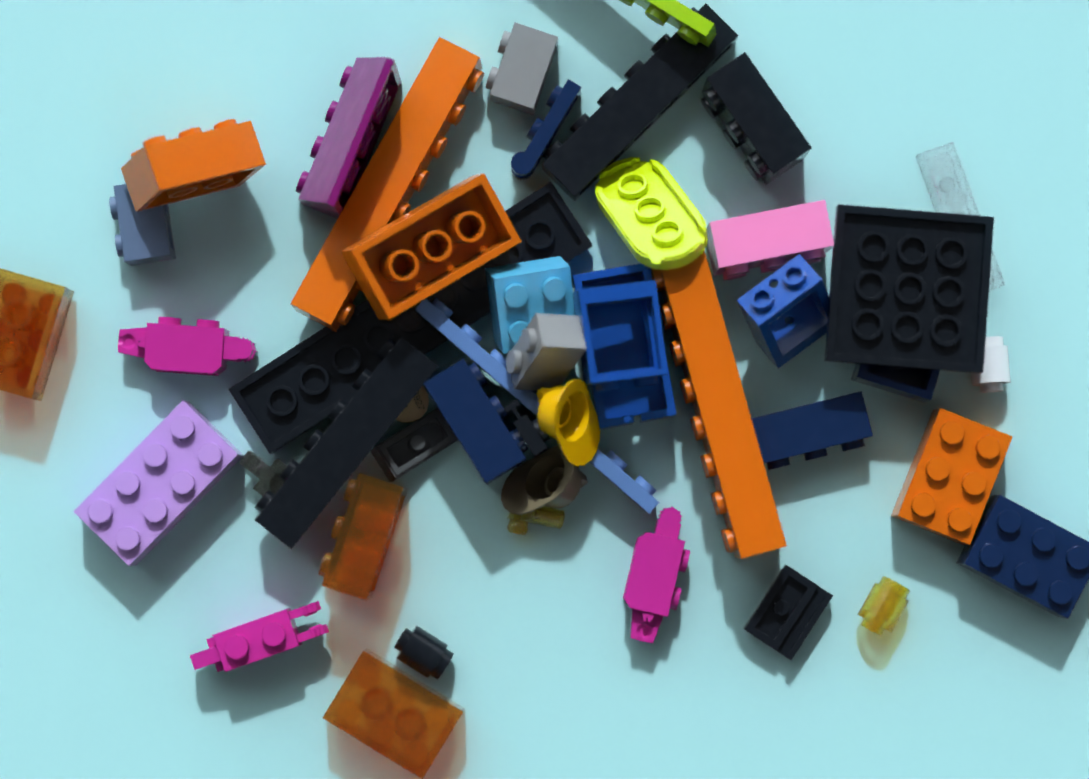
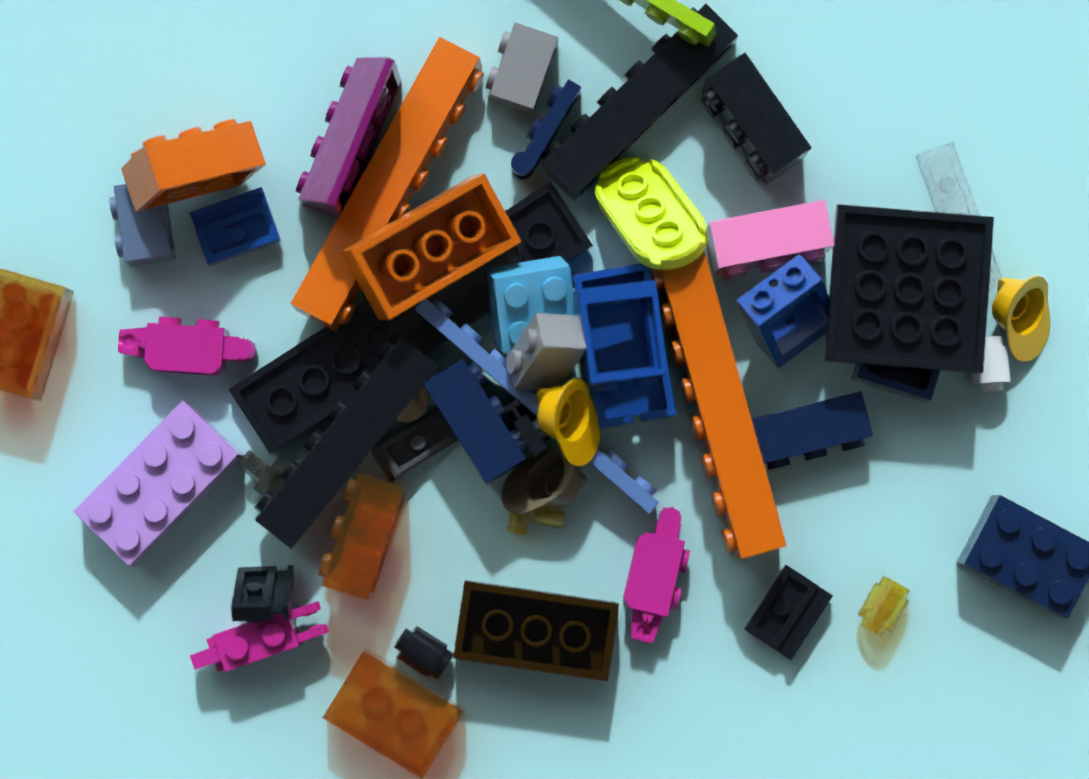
orange brick [891,408,1013,545] -> none
none -> blue plate [189,187,282,266]
none -> black plate [231,565,295,623]
none -> dark brown brick [453,580,619,681]
none -> yellow piece [992,276,1050,362]

